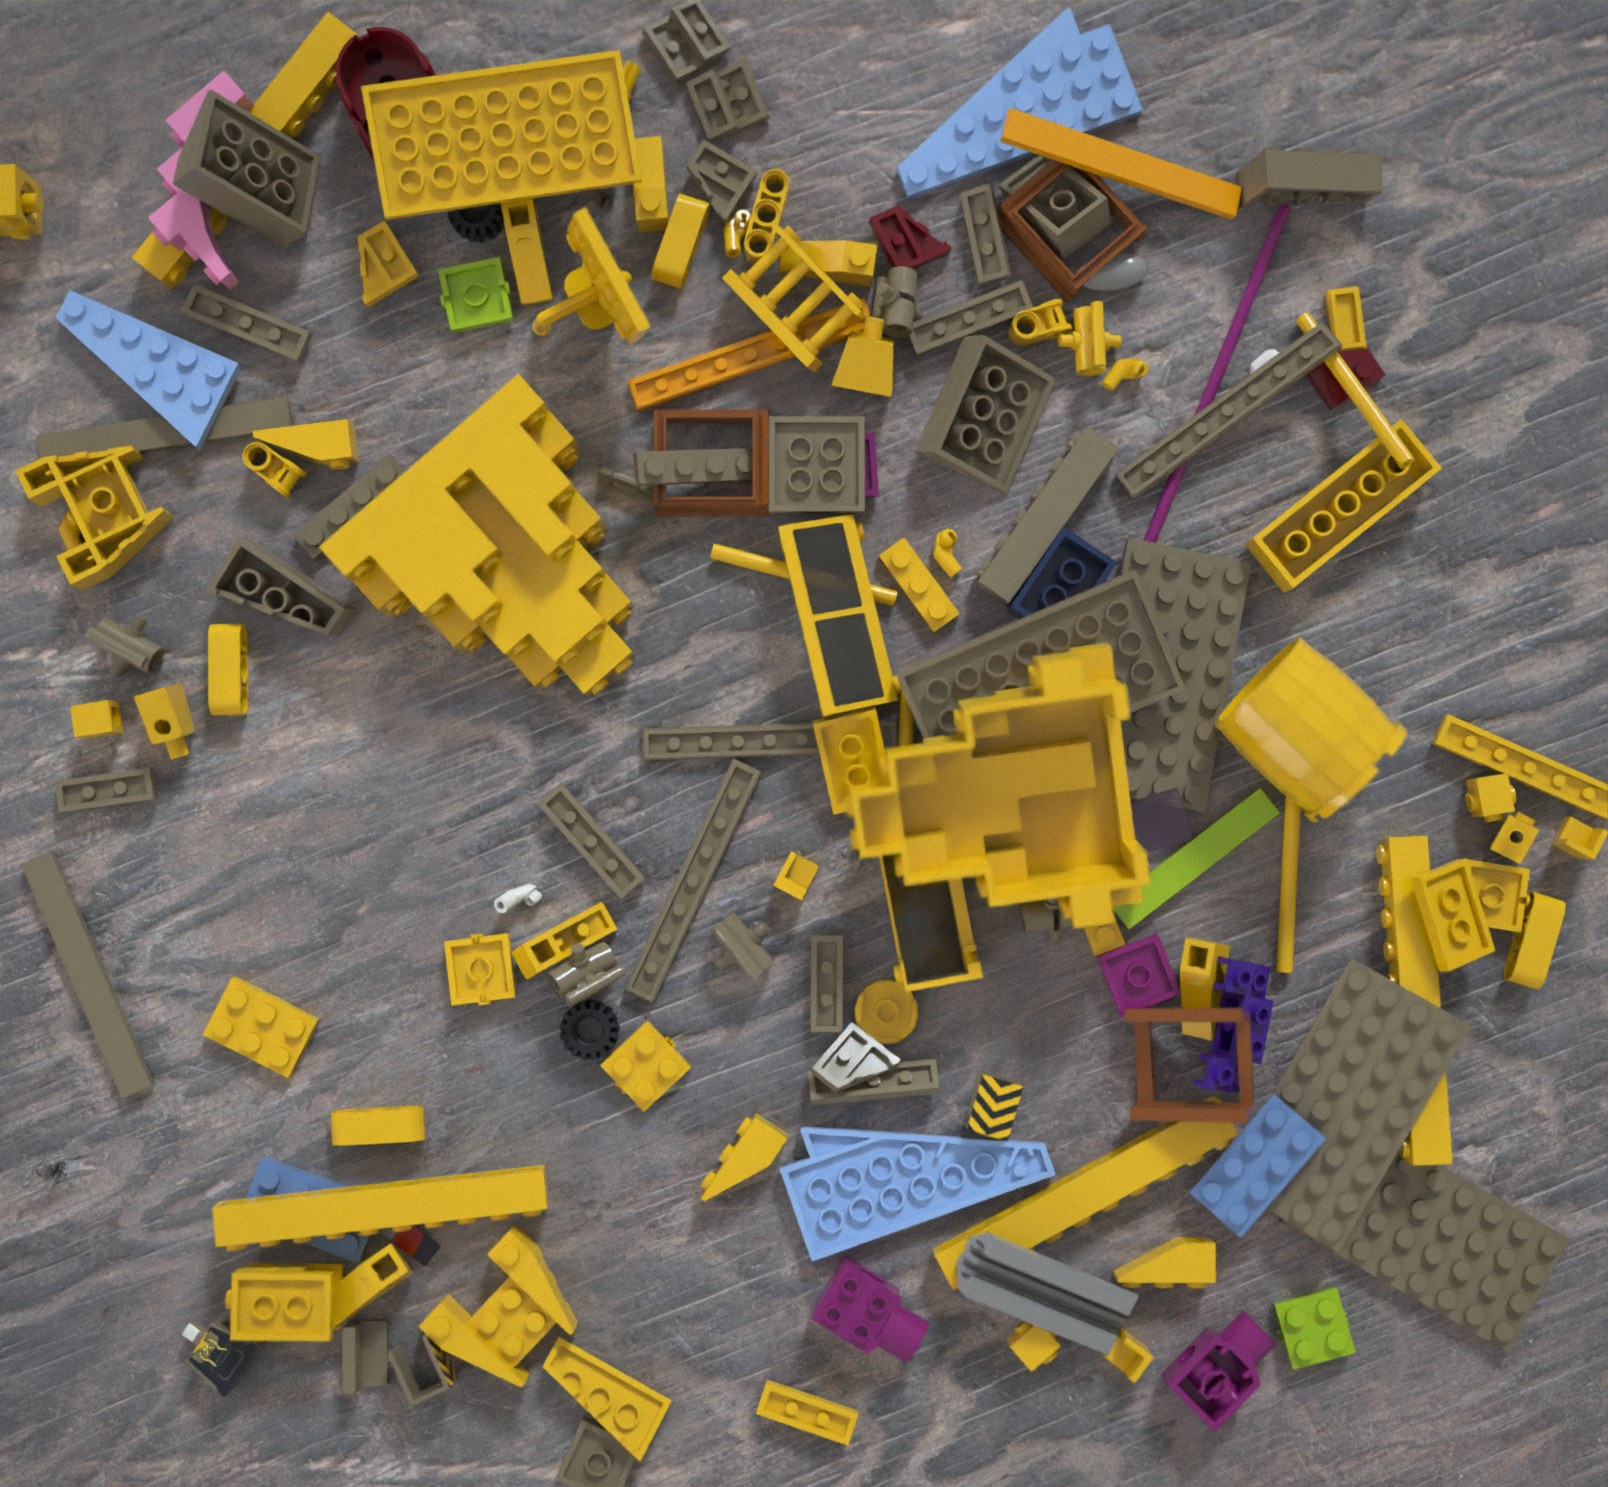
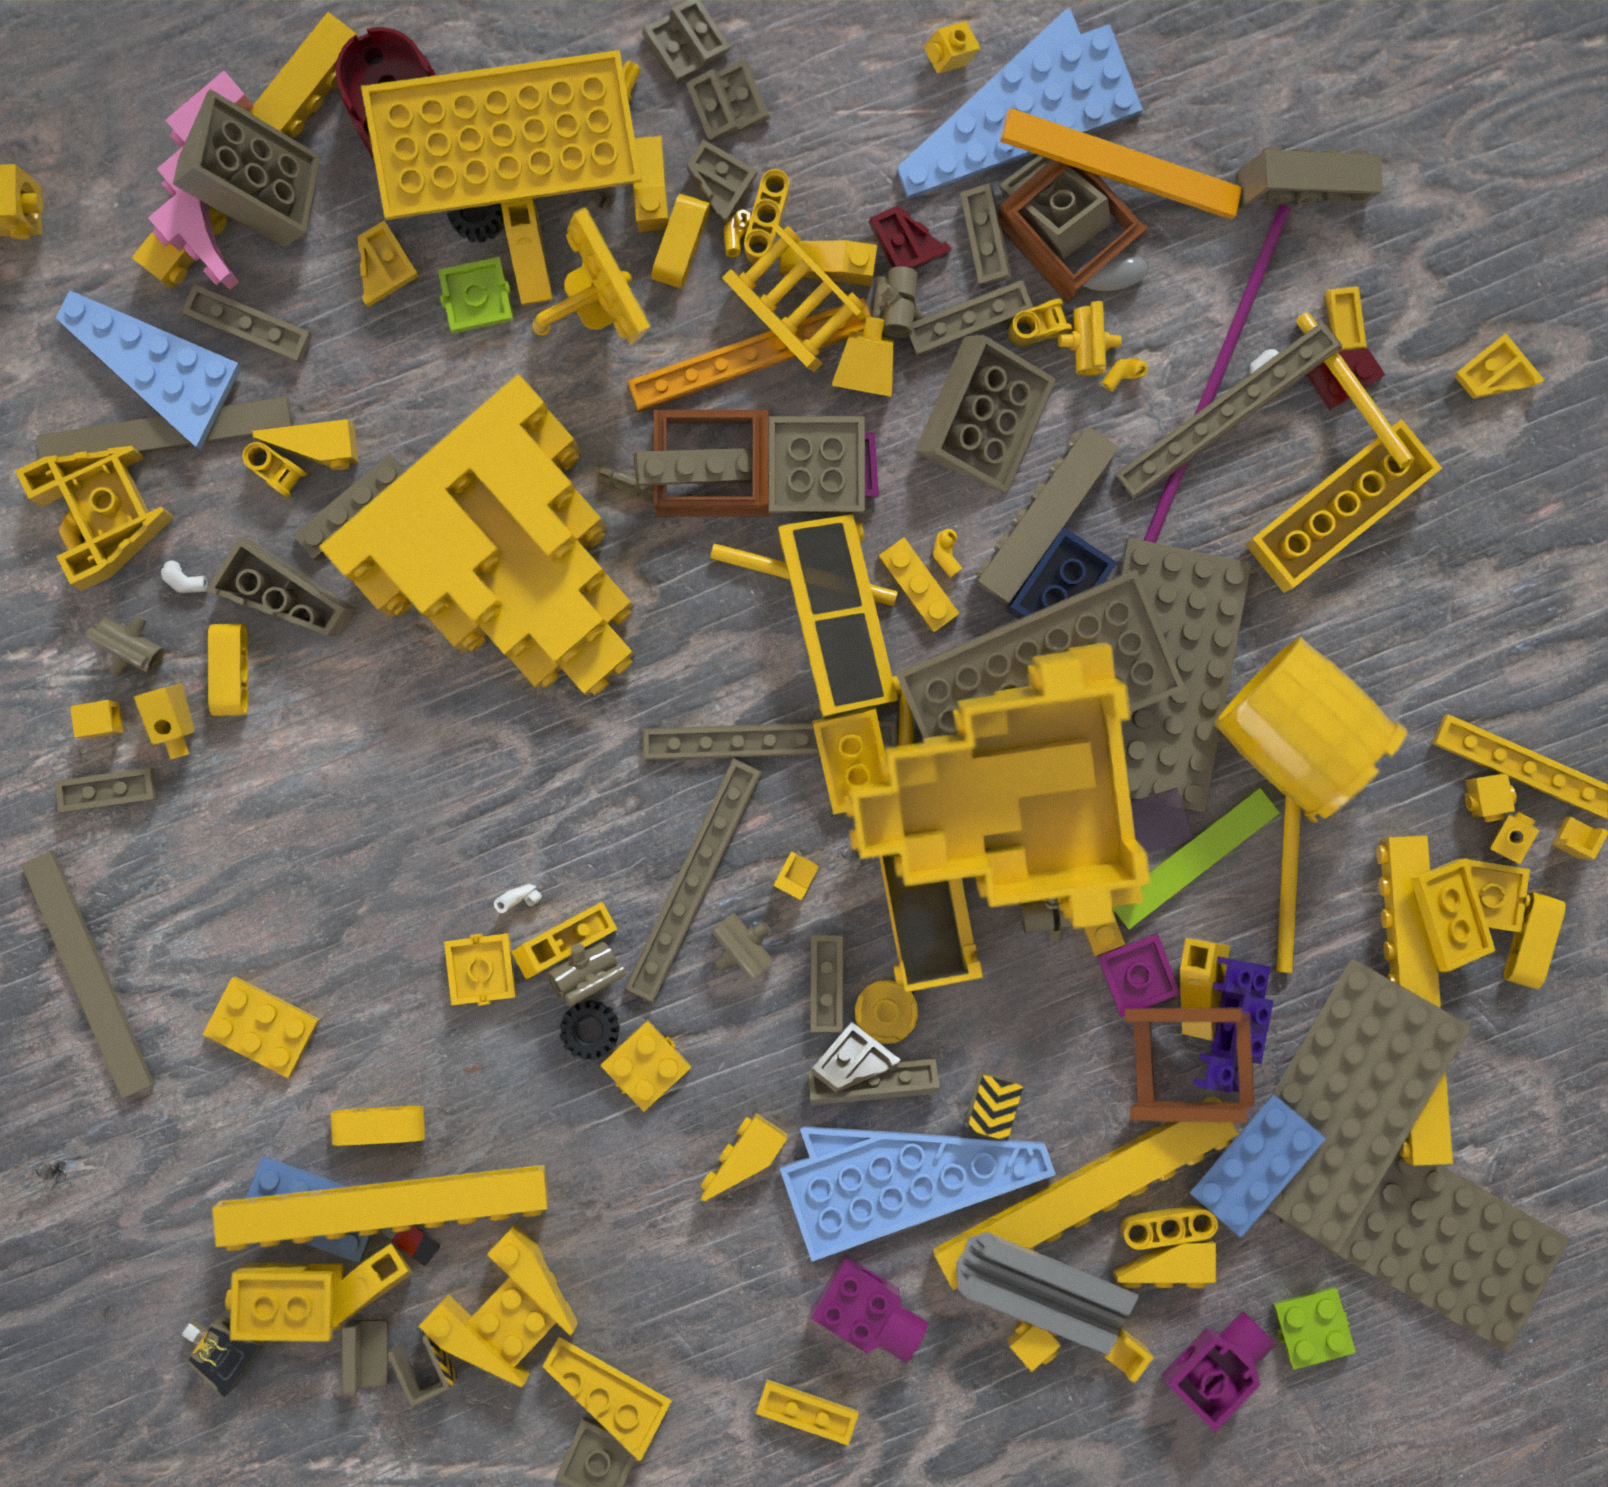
dark tan plate [537,783,646,900] -> none
none -> white arm [161,561,208,593]
none -> yellow brick [924,21,981,74]
none -> yellow beam [1119,1204,1218,1250]
none -> yellow wing [1453,333,1544,399]

